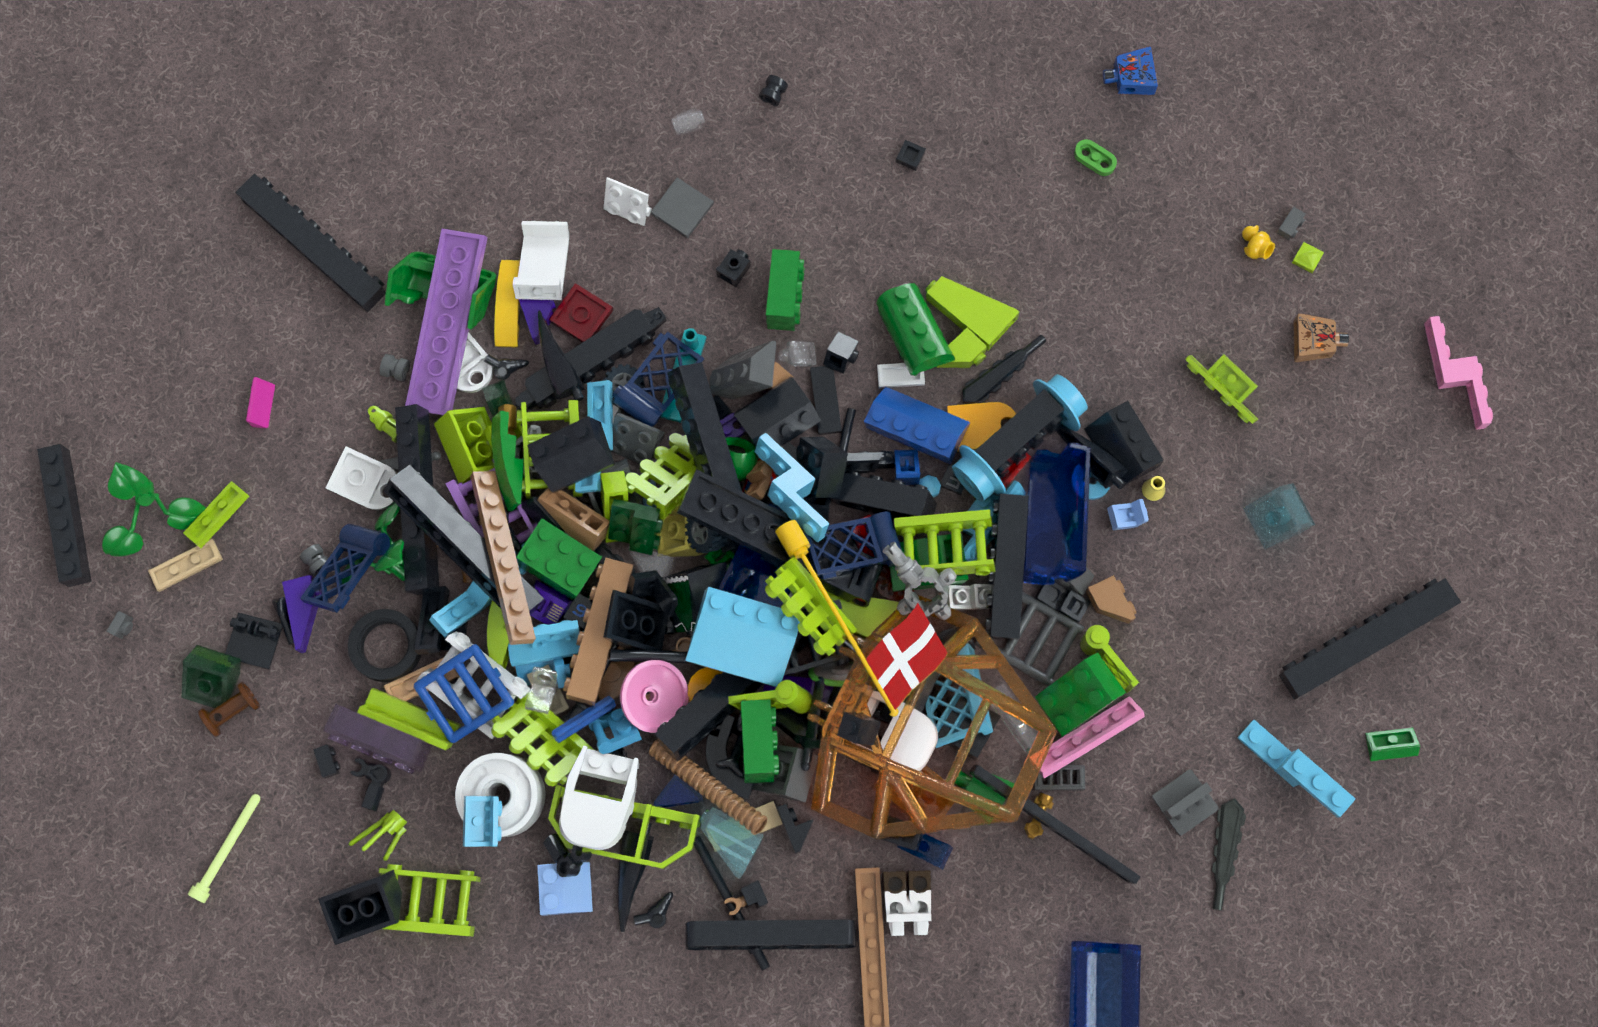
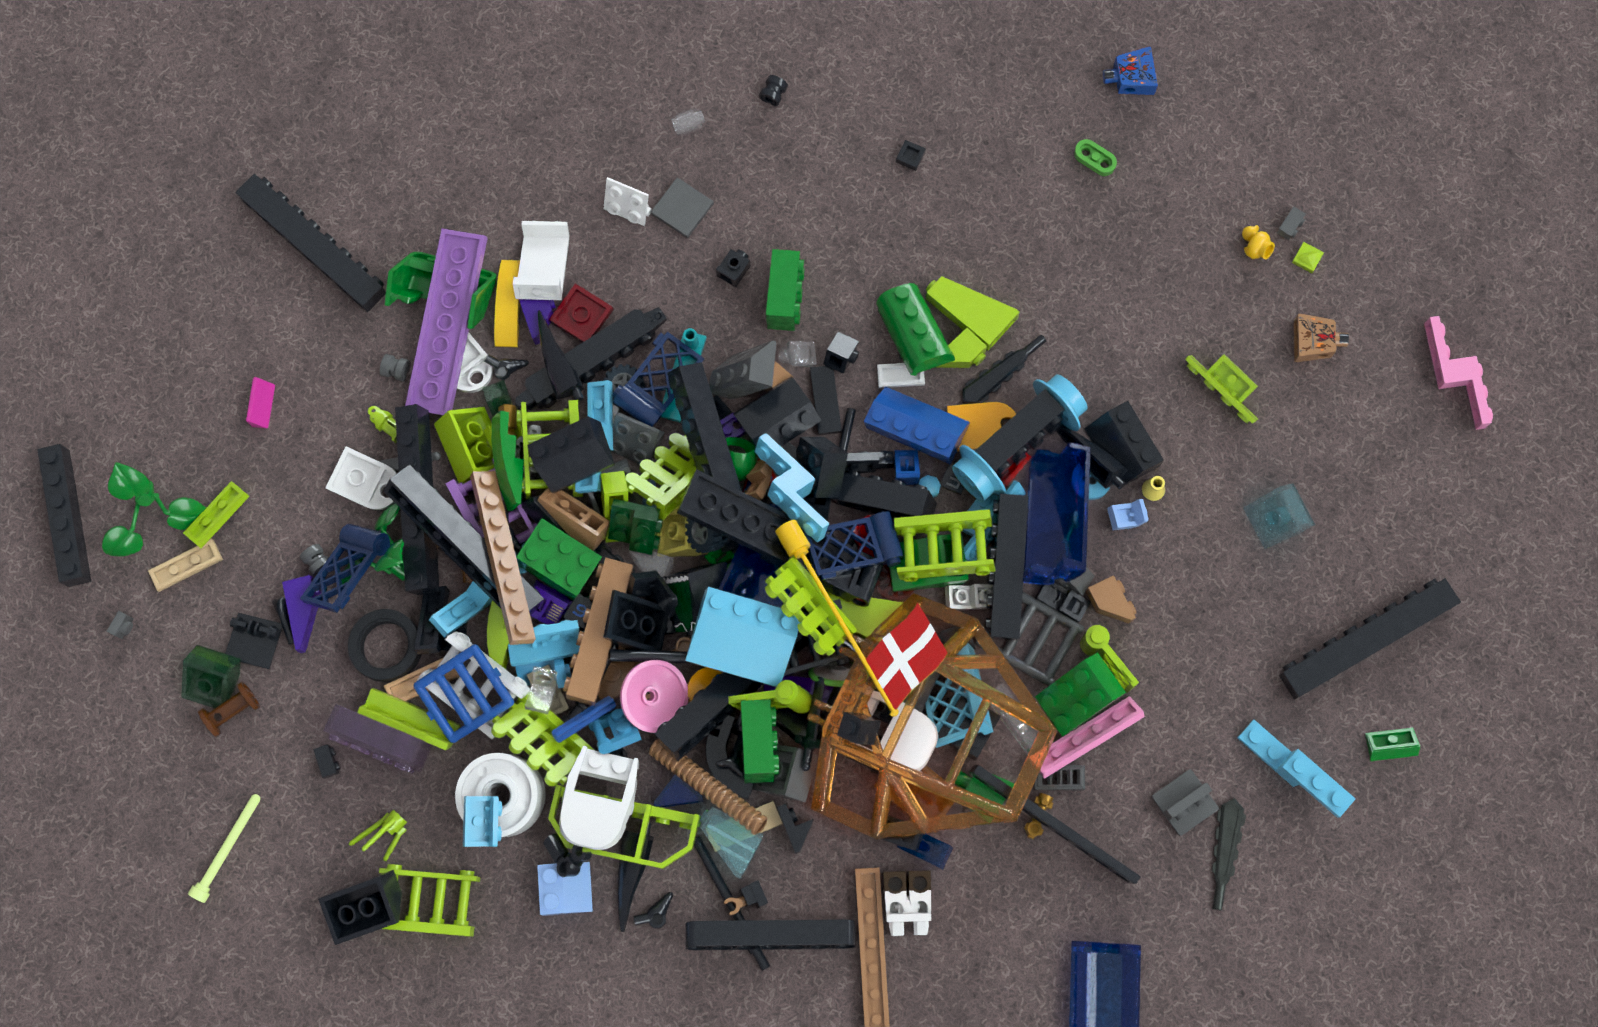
black bar [350,758,391,812] -> none
light grey piece [883,542,957,620] -> none

